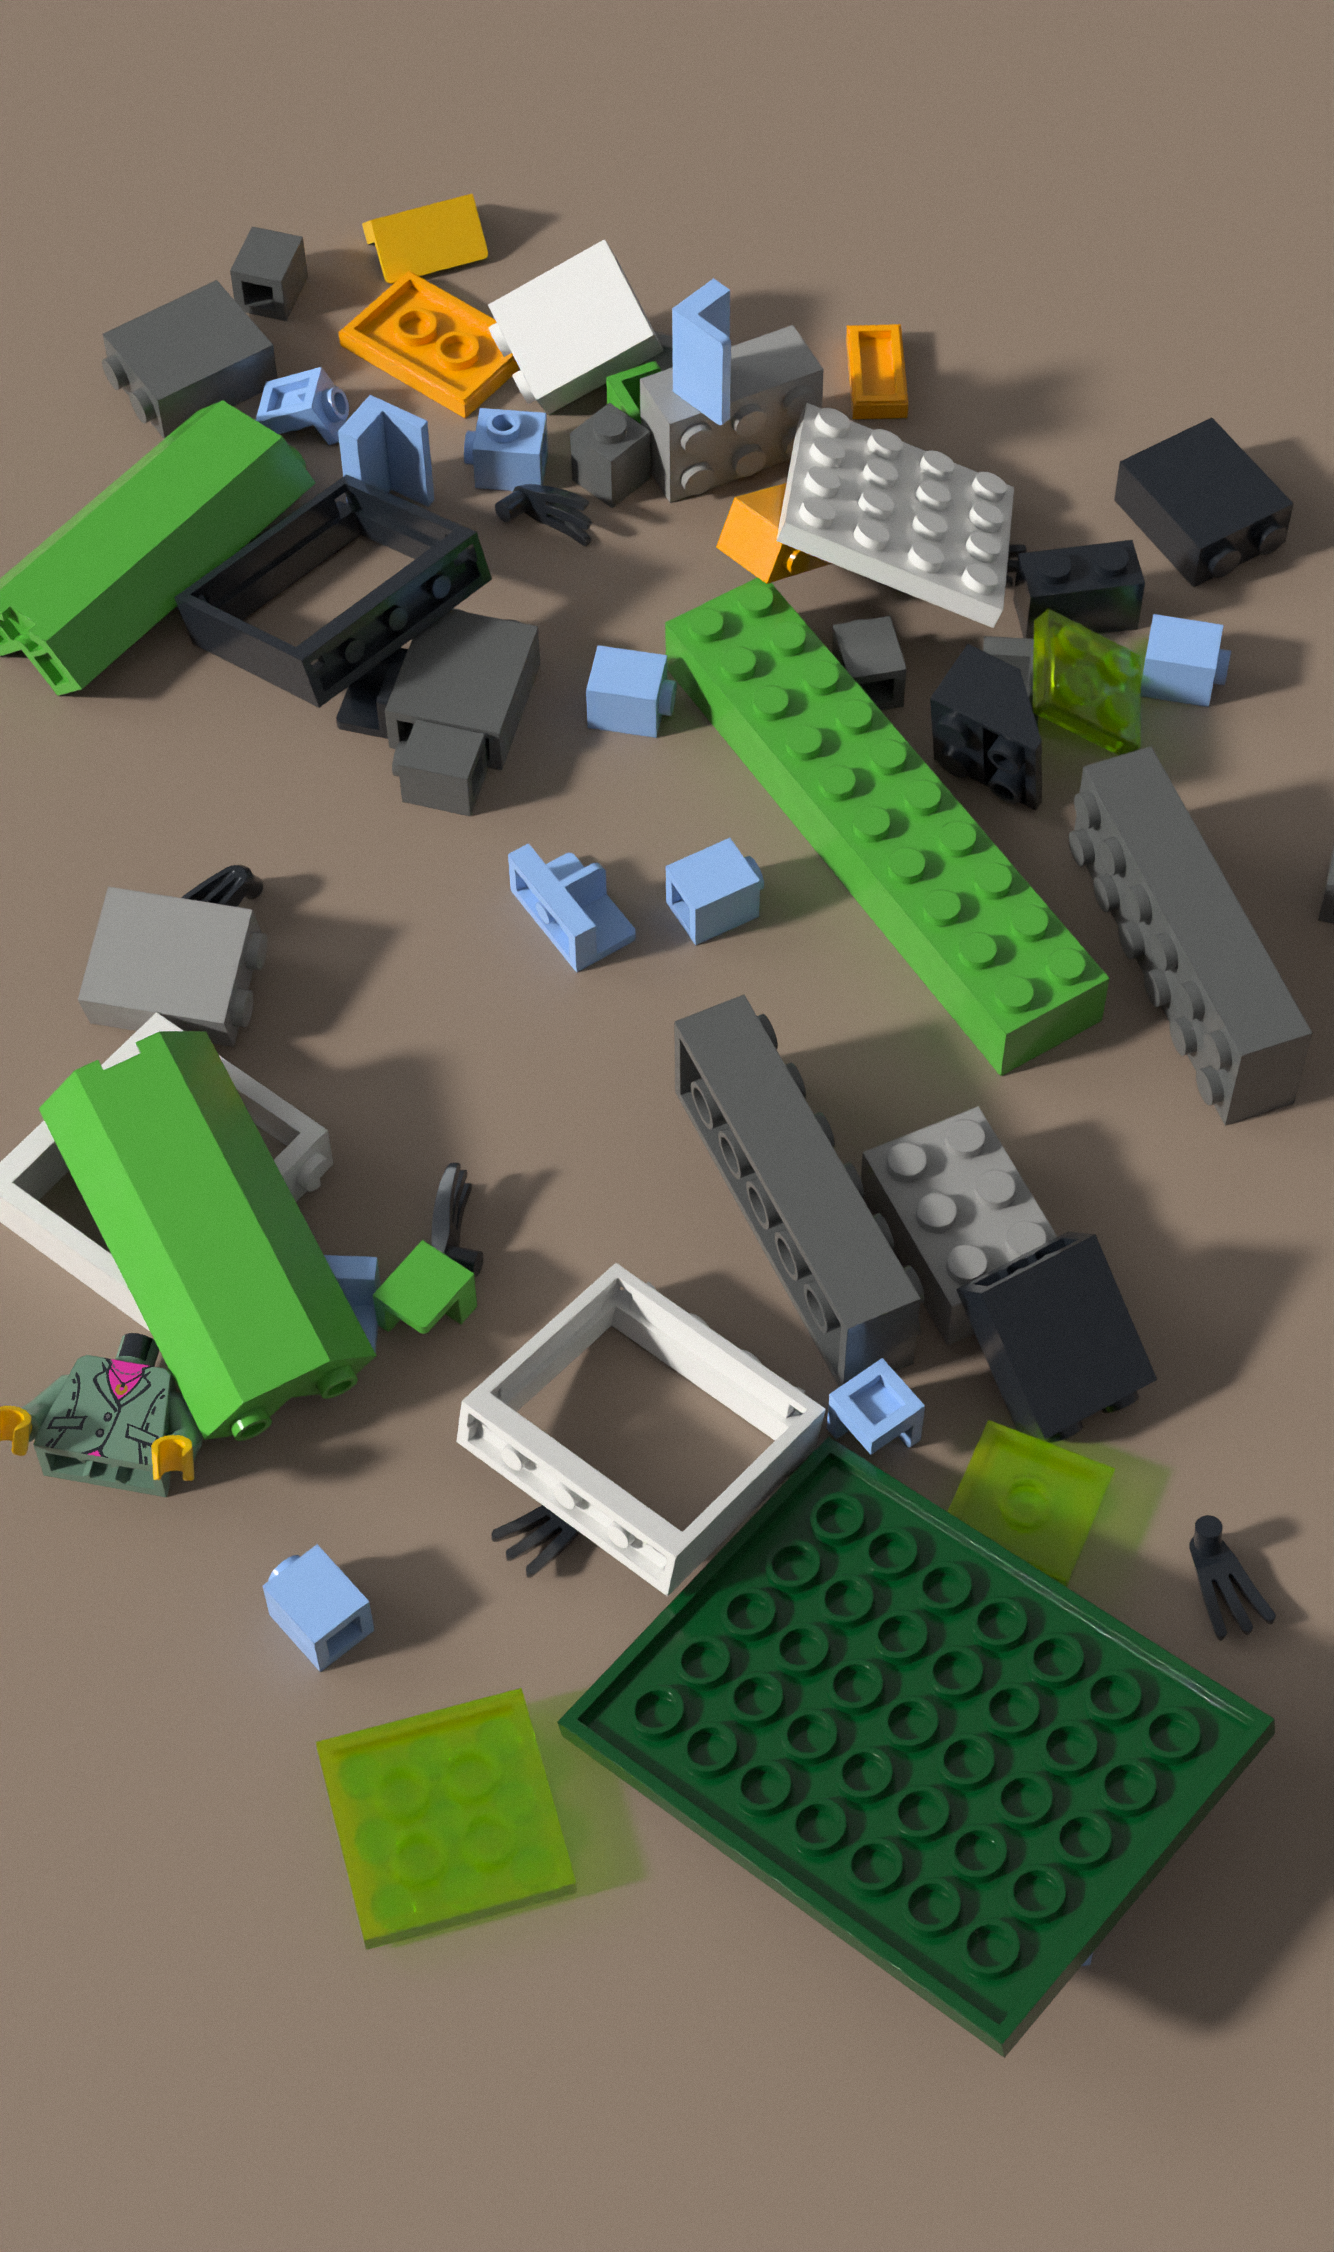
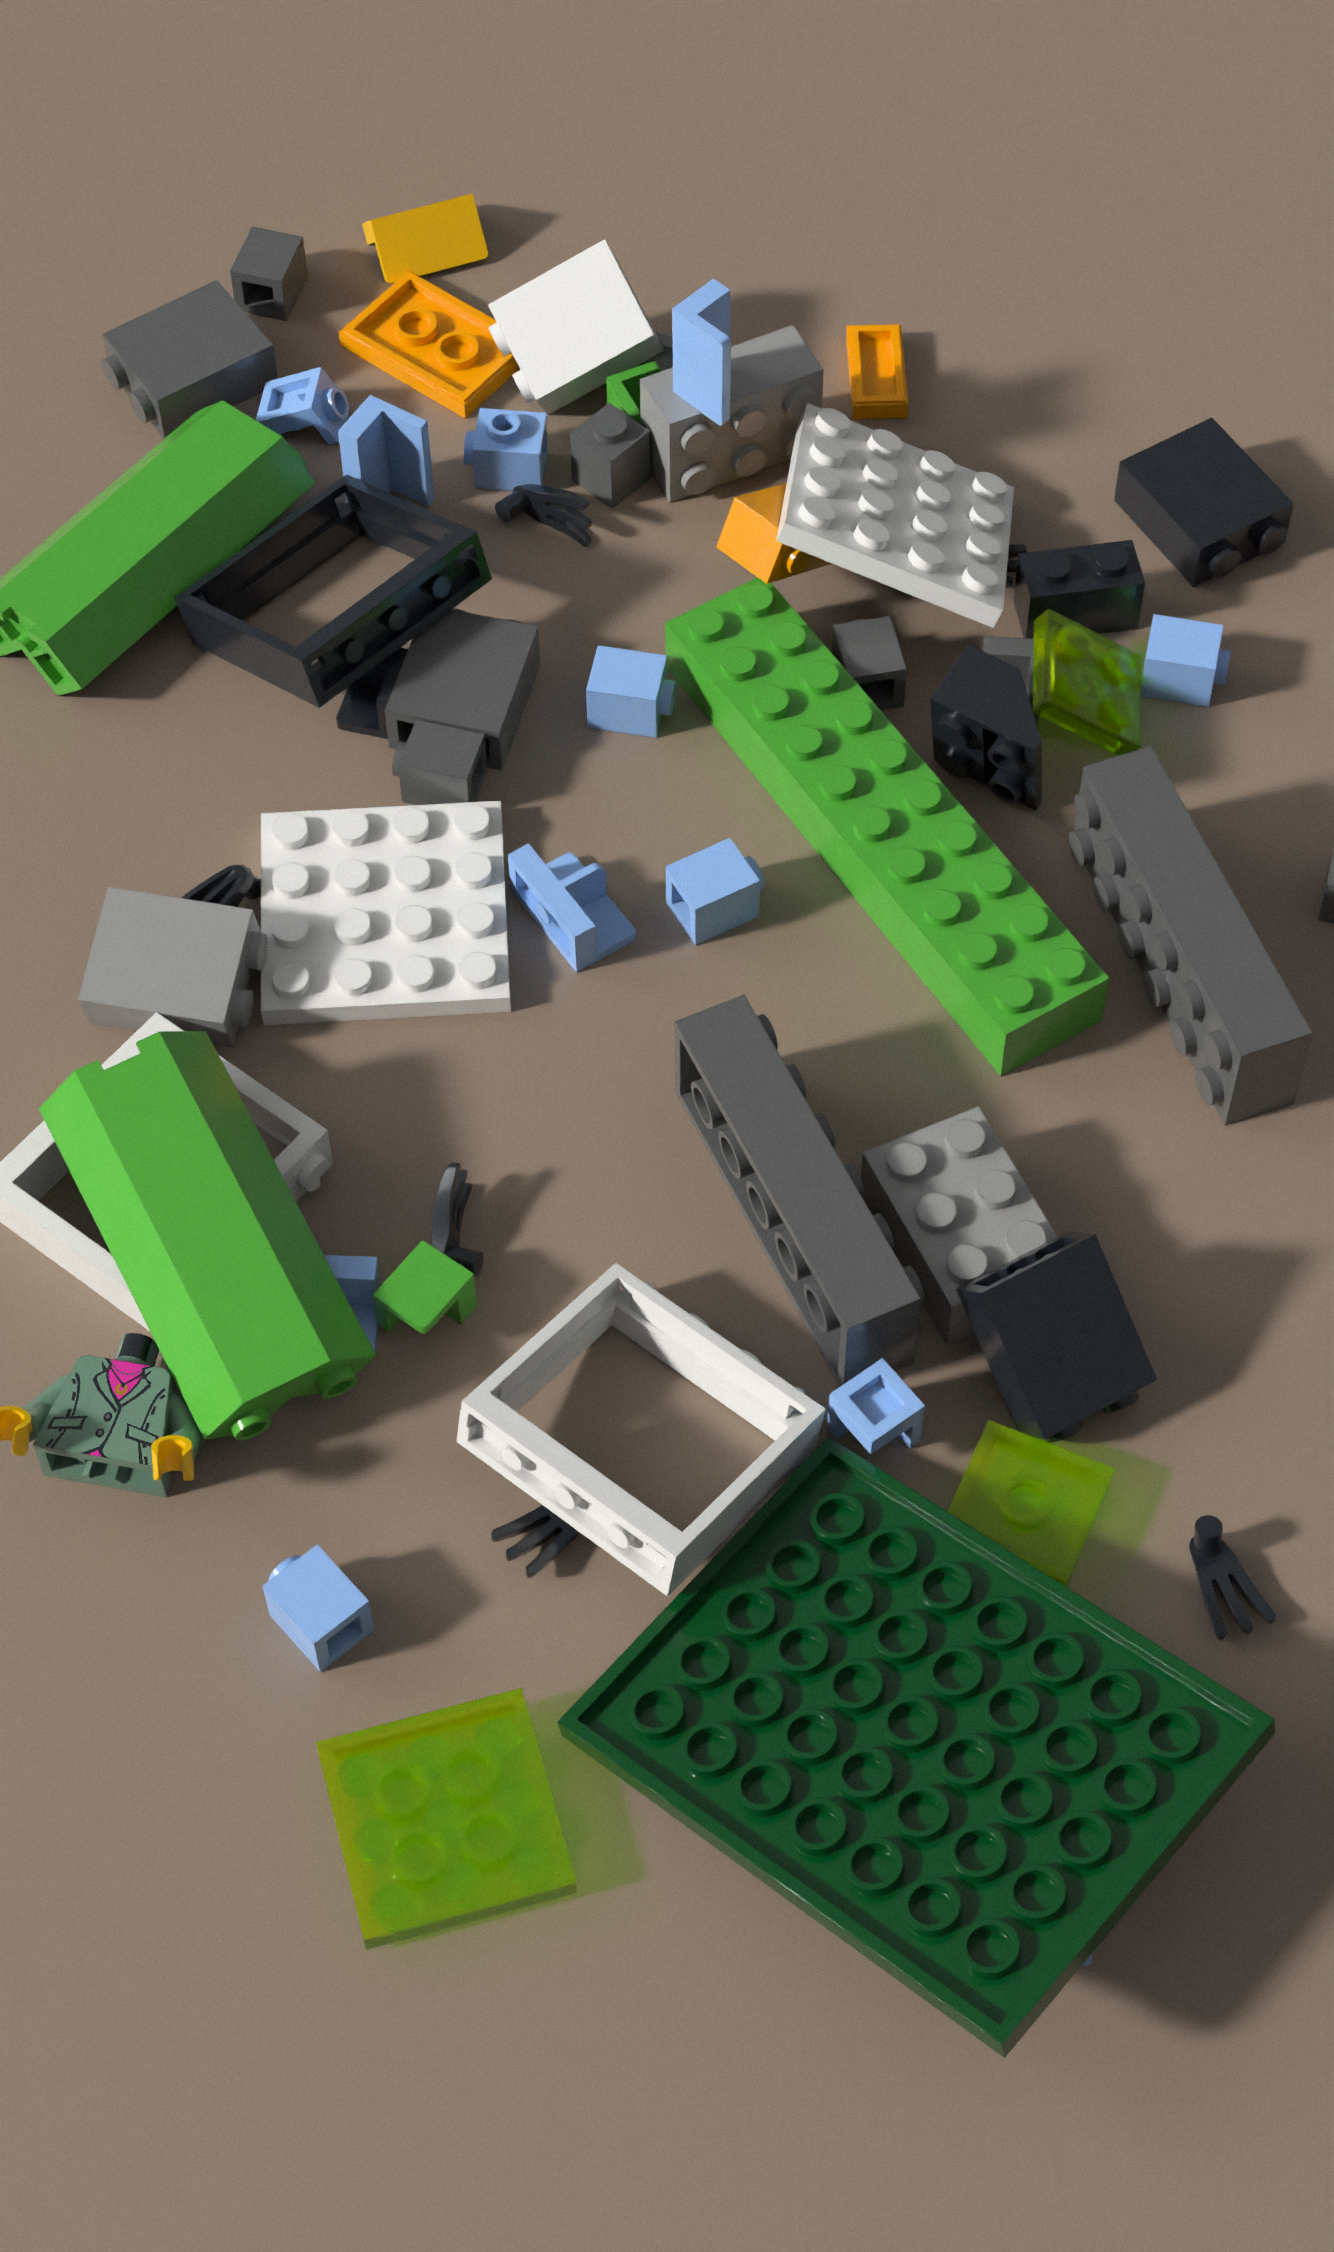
none -> white plate [261,801,511,1025]

